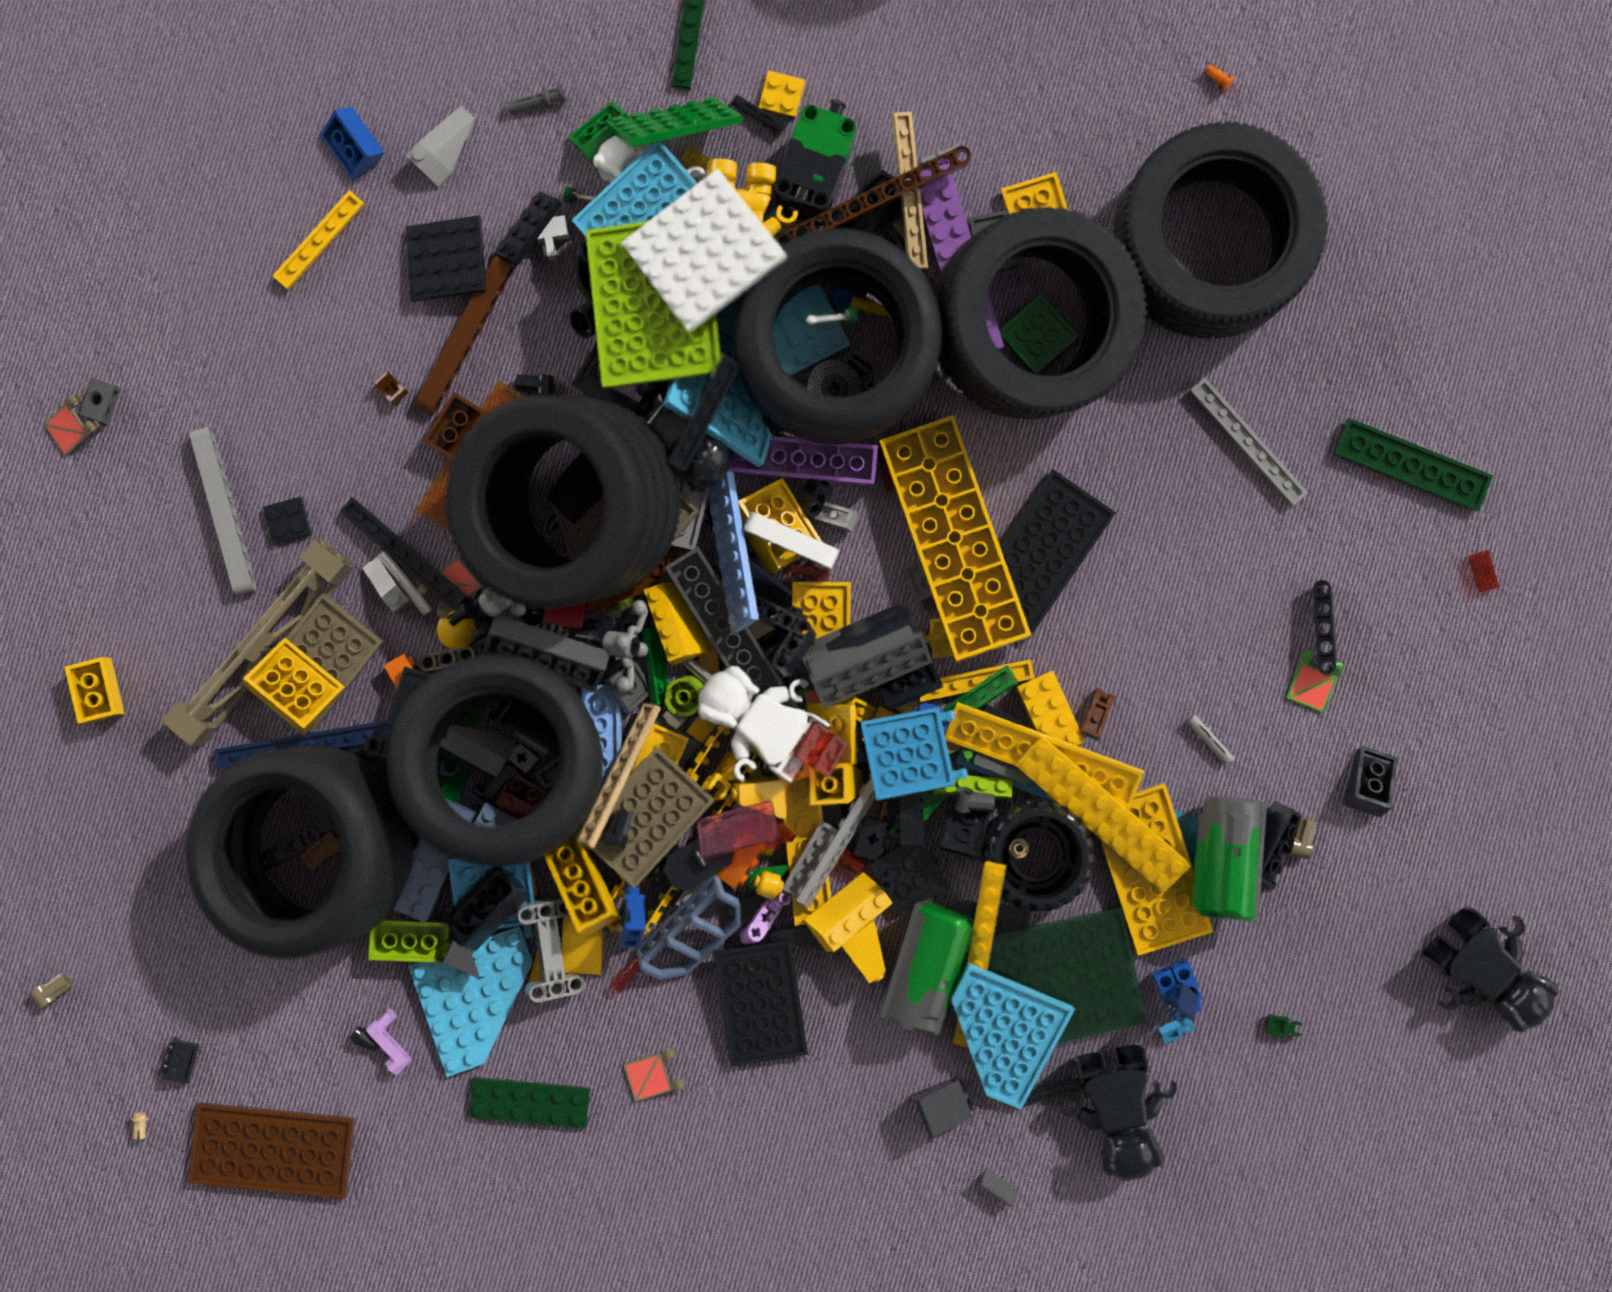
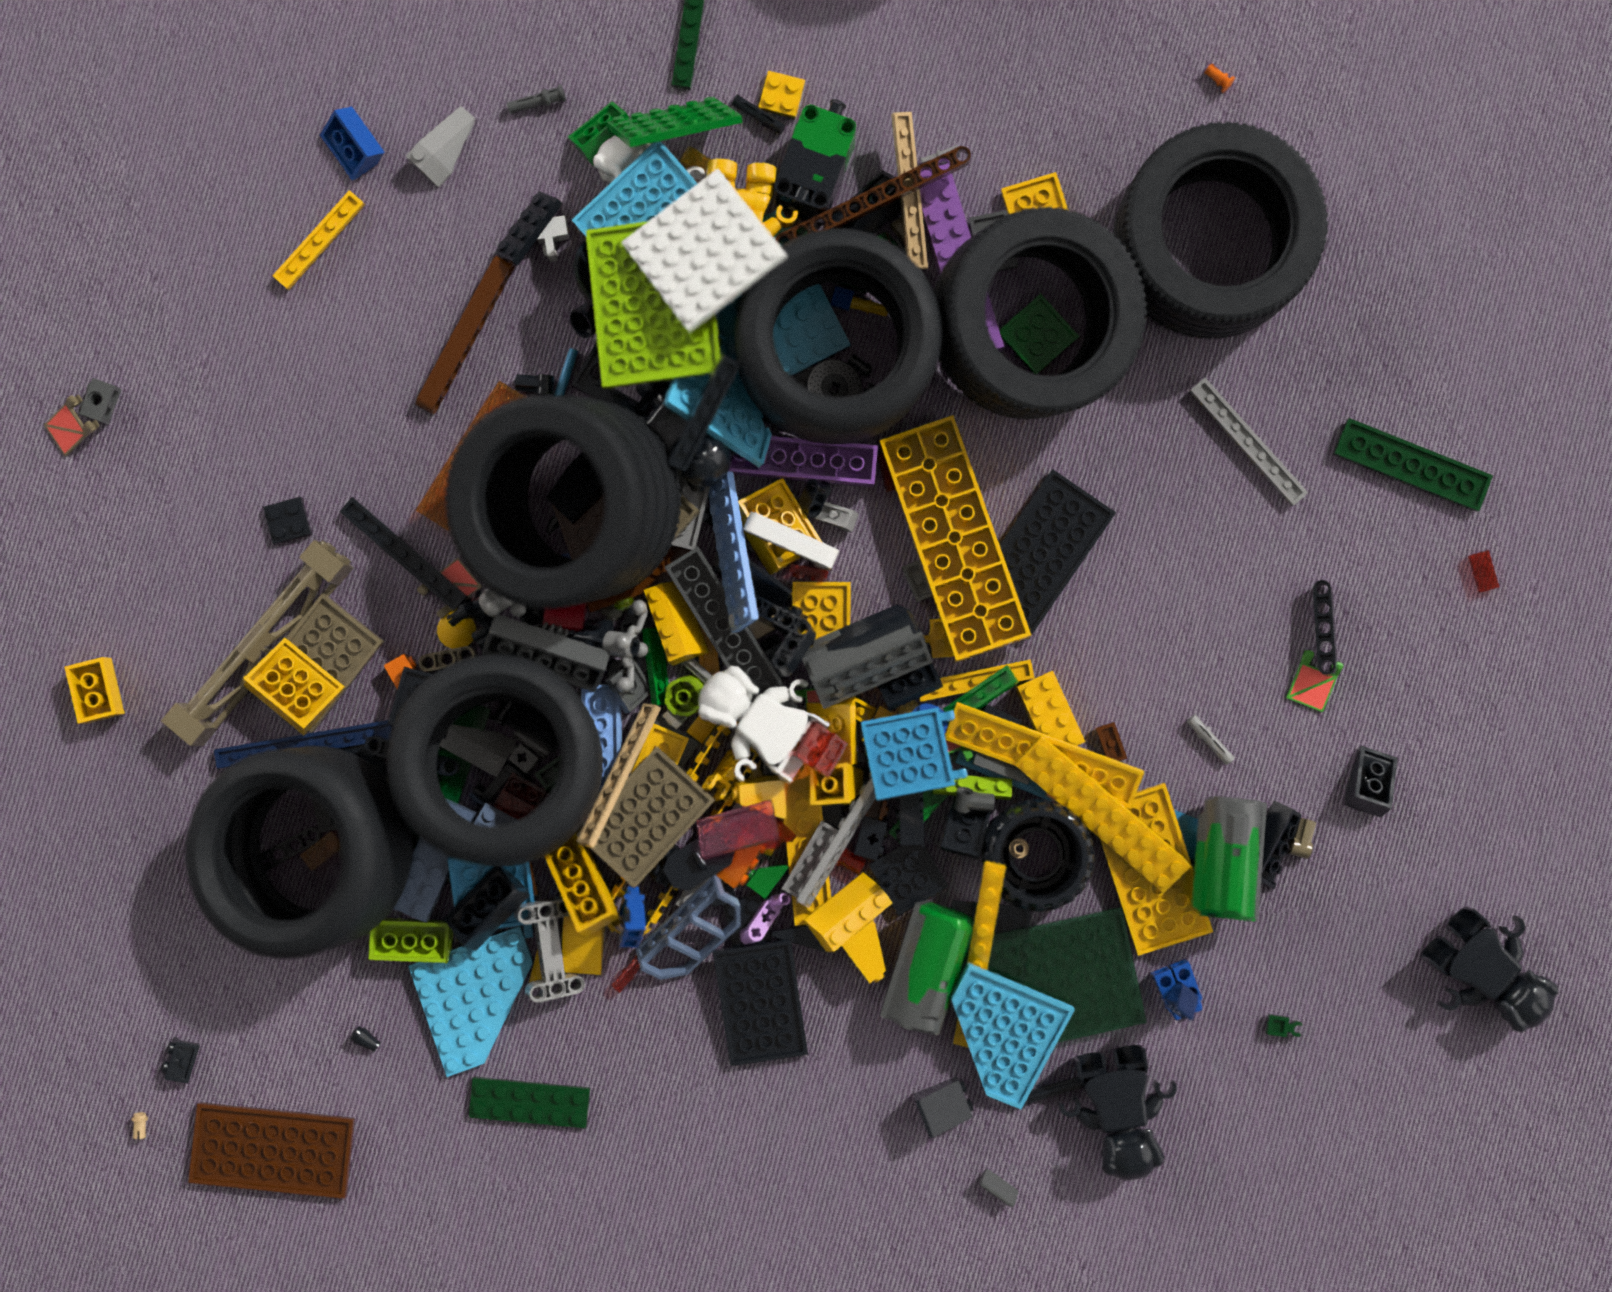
dark tan piece [29,972,73,1010] -> none
light grey beam [190,426,257,596] -> none
light grey slope [362,556,413,614] -> none
lavender beam [366,1008,412,1075] -> none
reddish brown bracket [373,371,408,406] -> none
white axle [378,551,432,616] -> none
black plate [406,215,486,302] -> none
reddish brown slope [423,391,487,460] -> none
black slope [437,937,479,978] -> none
dark green hinge [563,186,595,203] -> none
black piece [604,809,633,852] -> none
coral flag [623,1048,685,1102] -> none
yellow head [753,871,784,899] -> none
hinge [807,307,857,324] -> none
reddish brown plate [1080,688,1115,741] -> none
dark azure plate [1159,1018,1195,1045] -> none
none -> dark azure piece [554,348,578,396]
none -> reddish brown plate [1095,722,1128,761]

